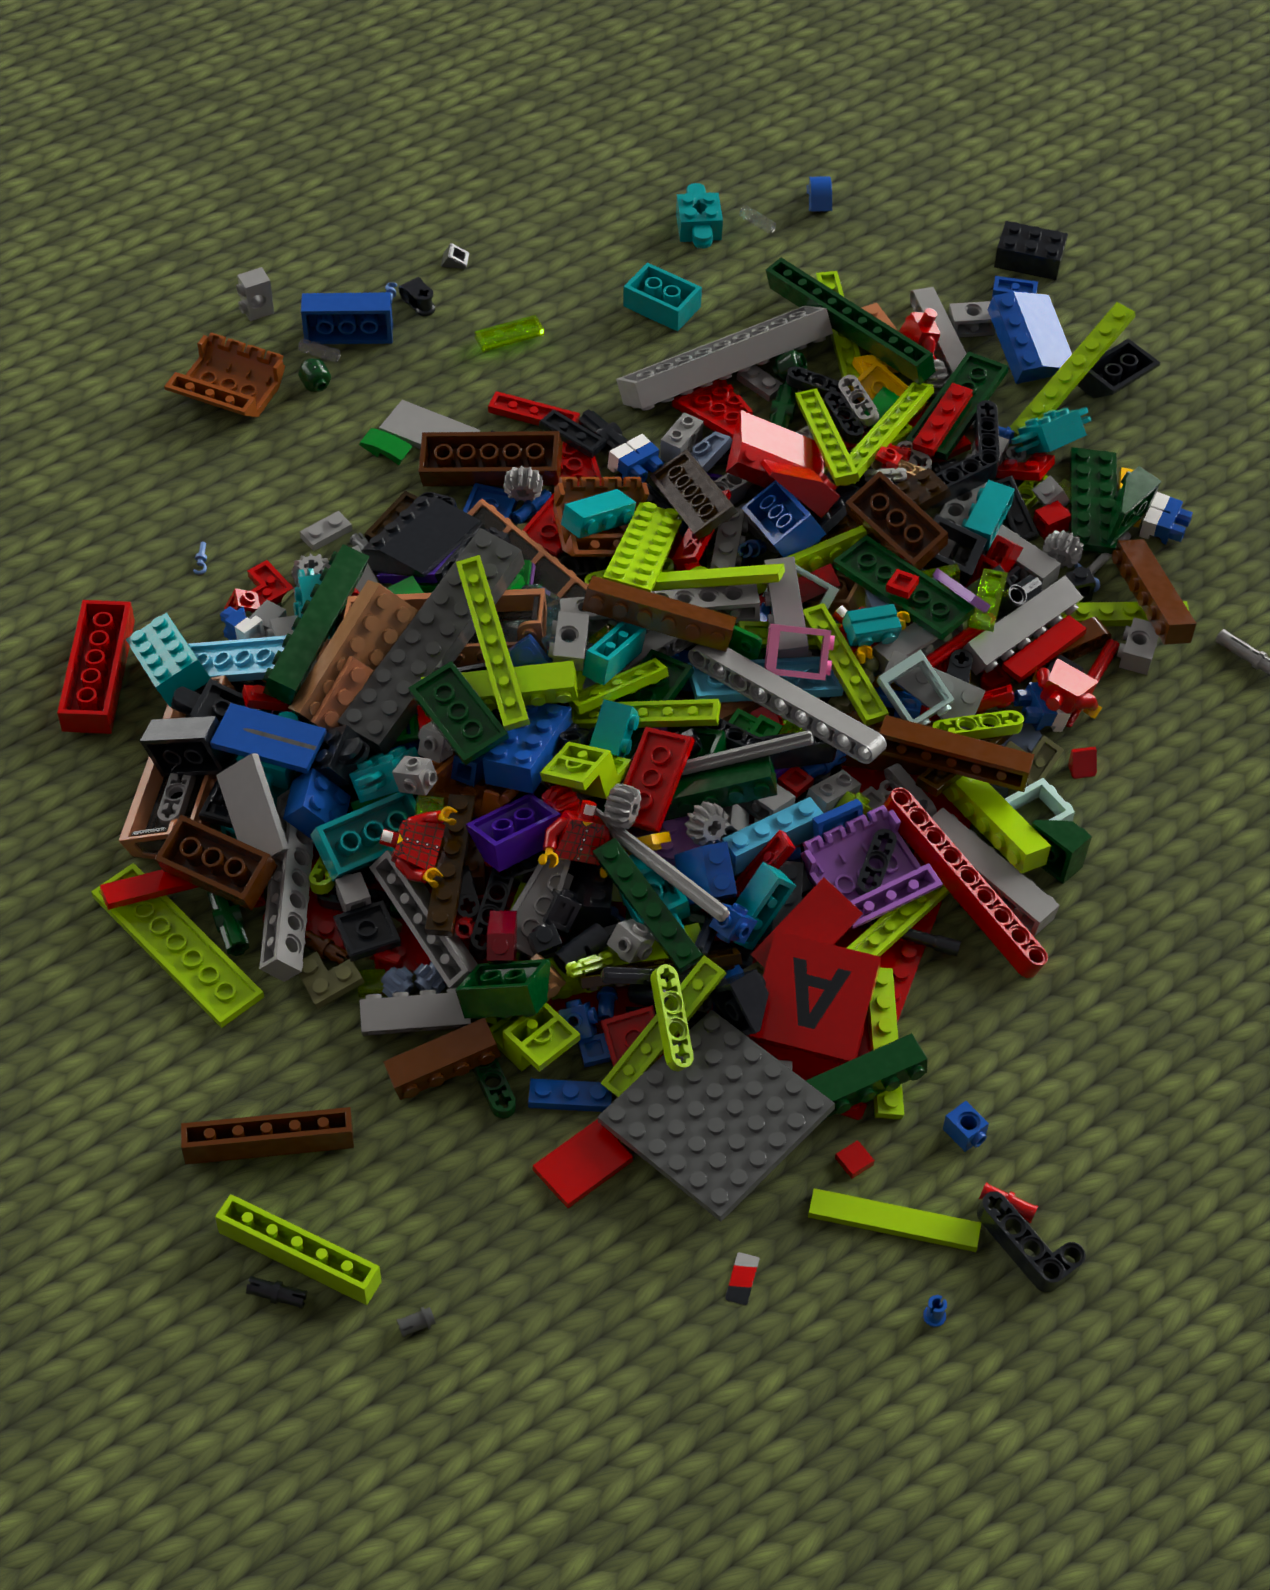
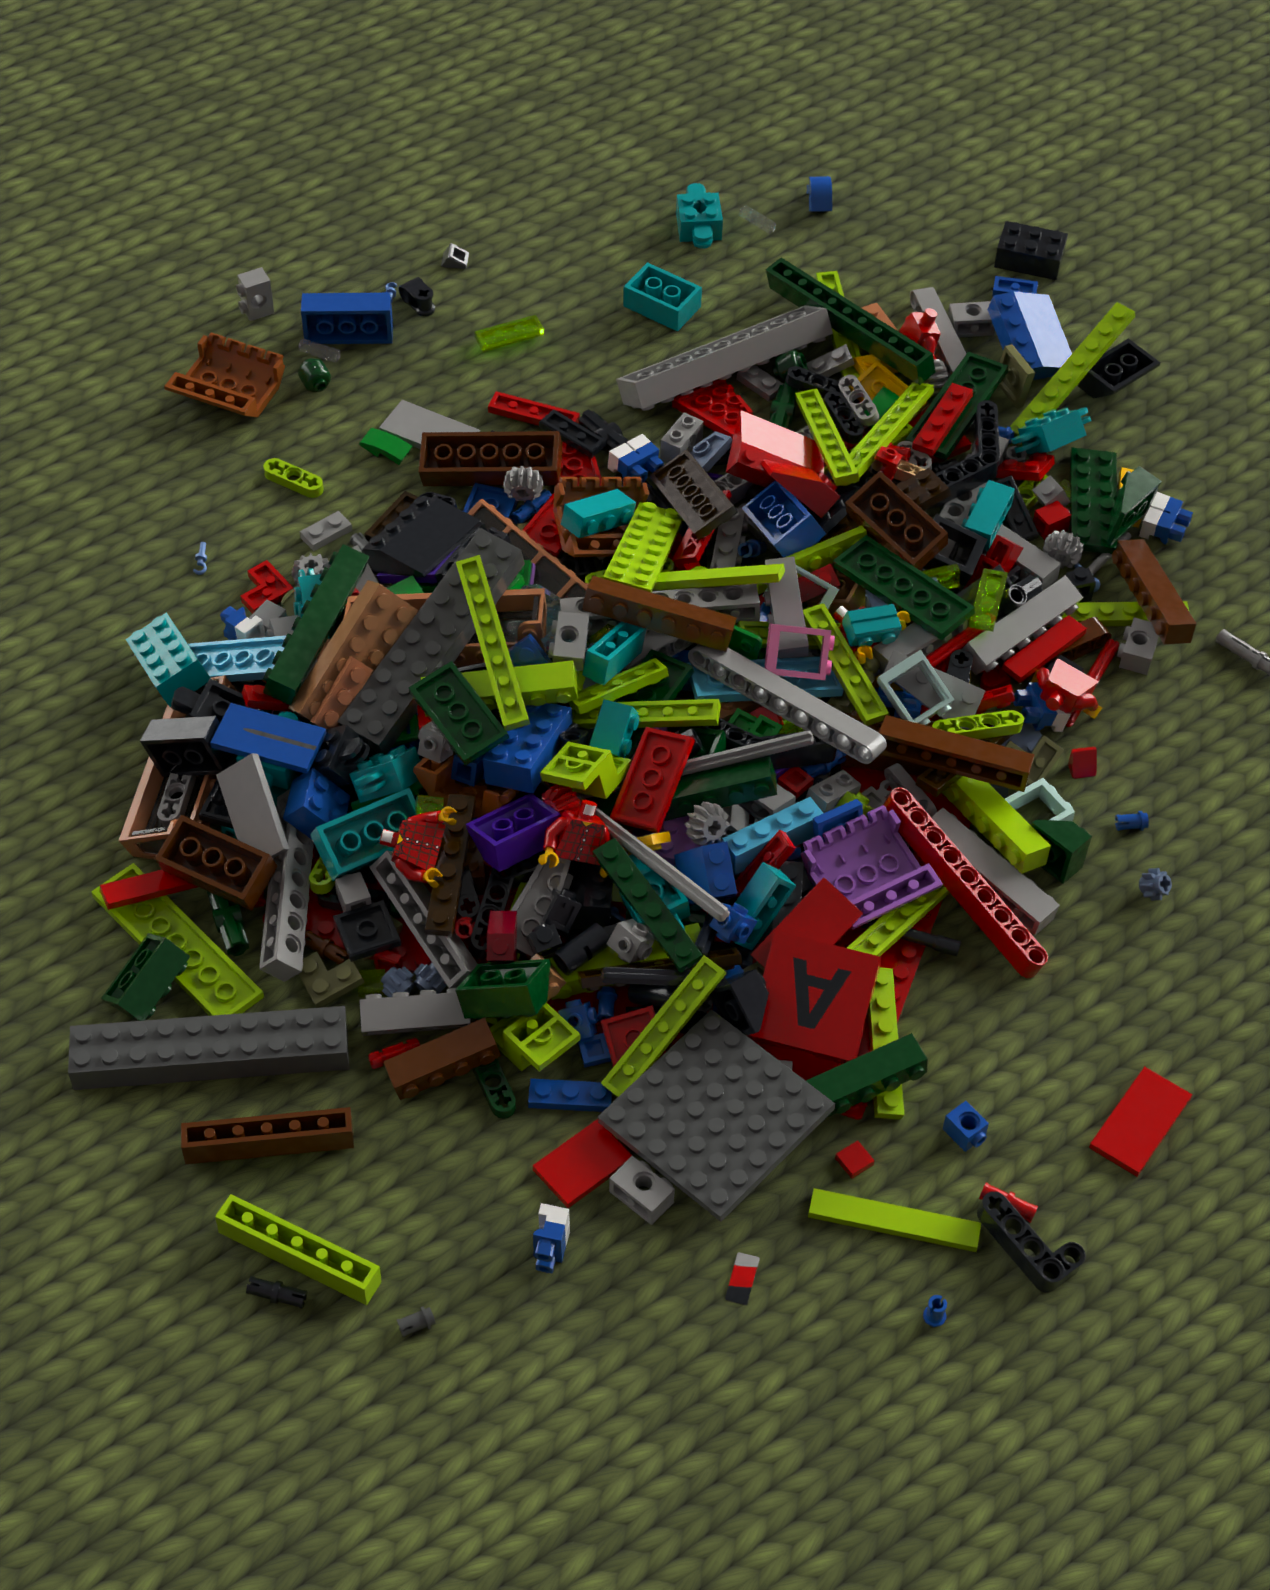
red brick [57,600,135,734] -> none
red bracket [224,589,260,614] -> none
light grey brick [392,756,438,796] -> none
lime axle [566,951,614,978] -> none
light grey gear [603,784,642,829] -> none
lime beam [650,964,694,1072] -> none
black beam [856,829,897,896] -> none
light grey axle [864,468,907,482] -> none
red plate [886,569,919,599] -> none
medium lavender tile [932,568,991,613] -> none
none -> dark grey brick [68,1006,349,1090]
none -> dark green slope [101,933,191,1021]
none -> lime beam [263,458,324,498]
none -> red axle [368,1037,420,1069]
none -> blue hips [533,1203,570,1273]
none -> light grey brick [609,1156,675,1225]
none -> light grey plate [807,344,855,377]
none -> olive plate [999,344,1035,408]
none -> red tile [1089,1066,1193,1177]
none -> blue pin [1115,811,1149,831]
none -> sand blue gear [1139,868,1172,901]

